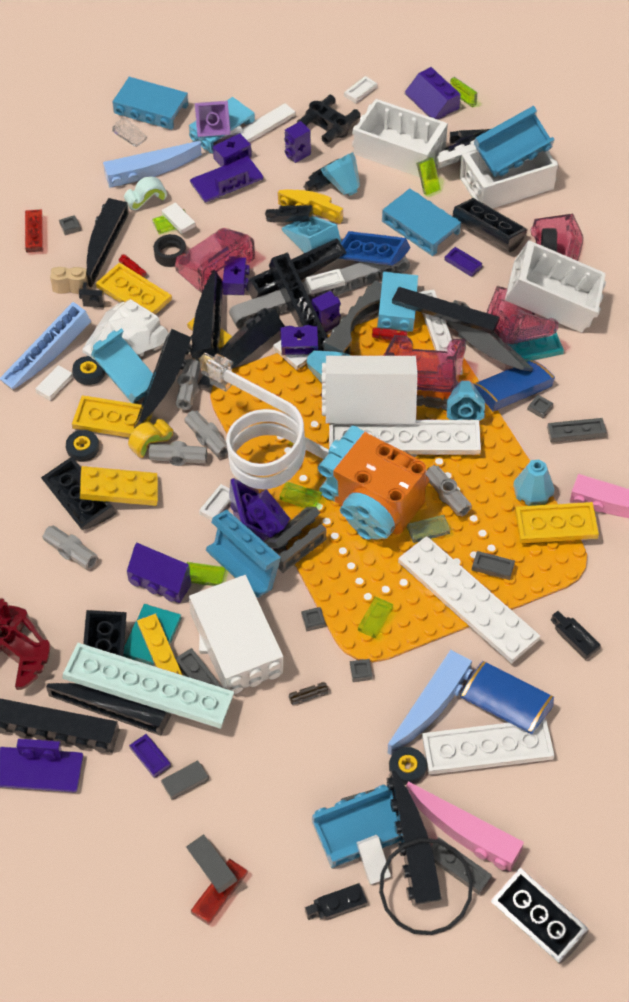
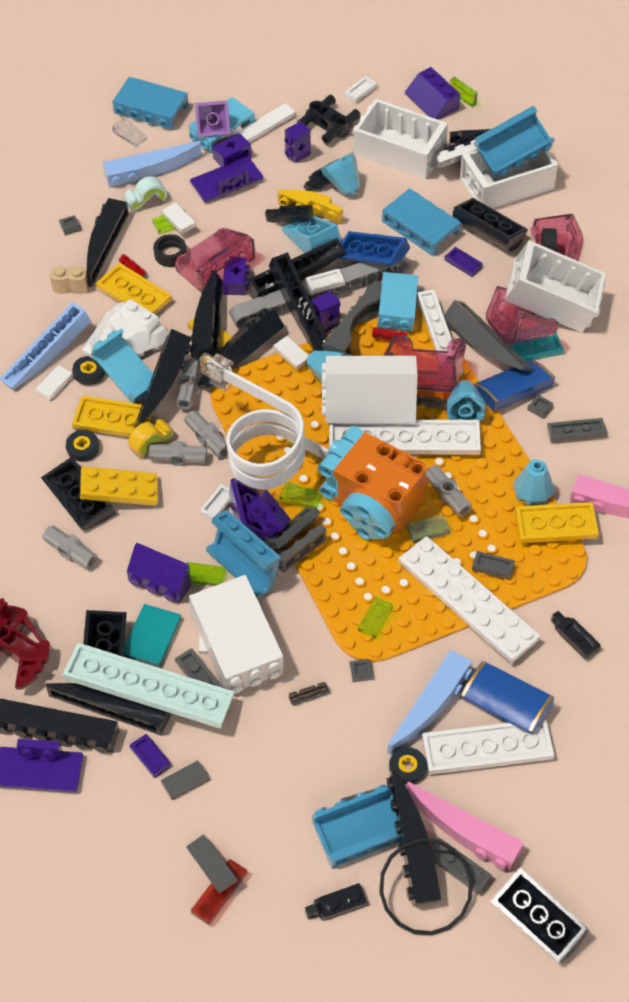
clear red plate [25,209,43,253] -> none
black bracket [79,282,105,307] -> none
yellow plate [137,614,182,675] -> none
dark purple brick [281,325,318,355] -> none
dark grey tile [301,607,326,632] -> none
white tile [356,835,391,884] -> none
black tile [392,287,500,334] -> none
clear neon green tile [416,157,441,195] -> none

